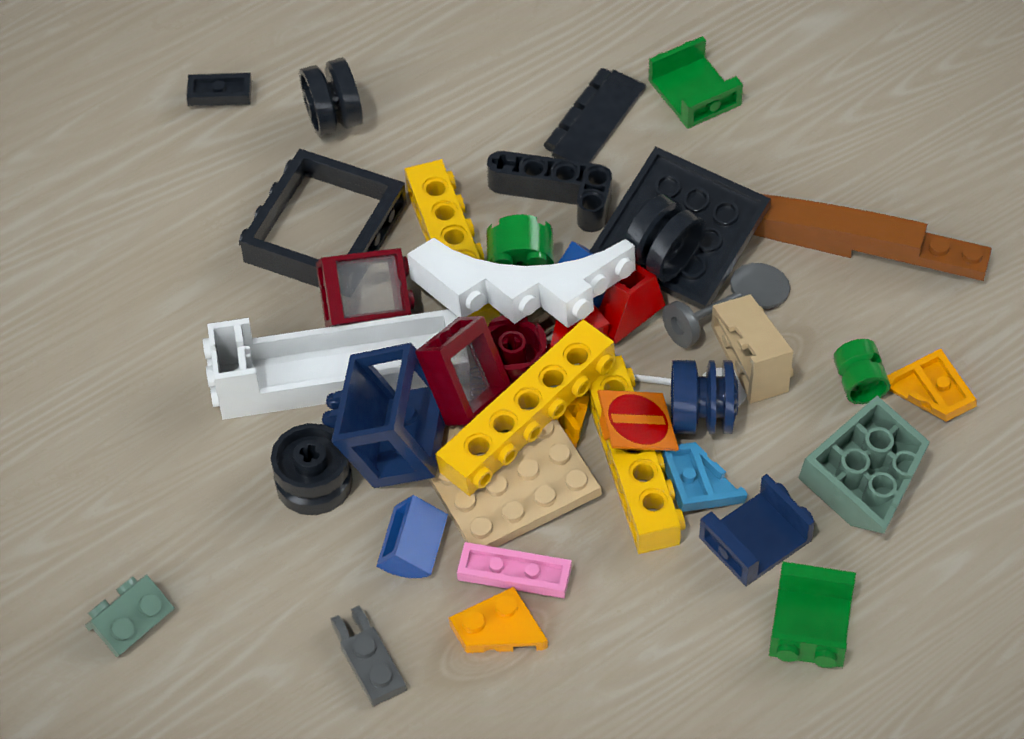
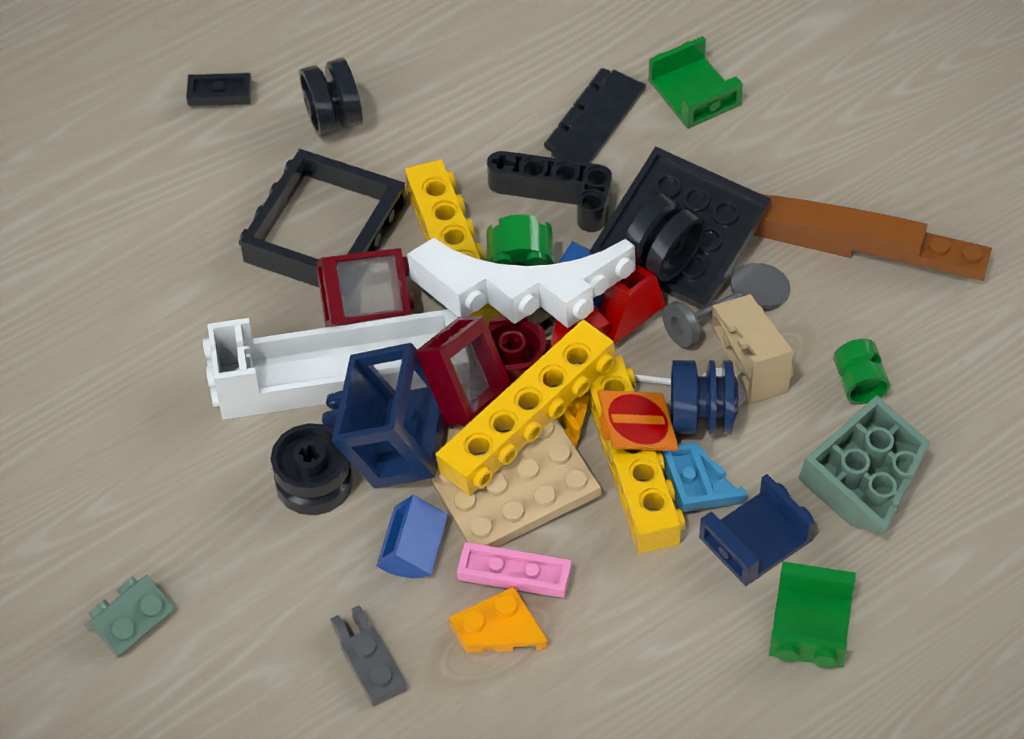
light orange wing [887,348,977,422] -> none

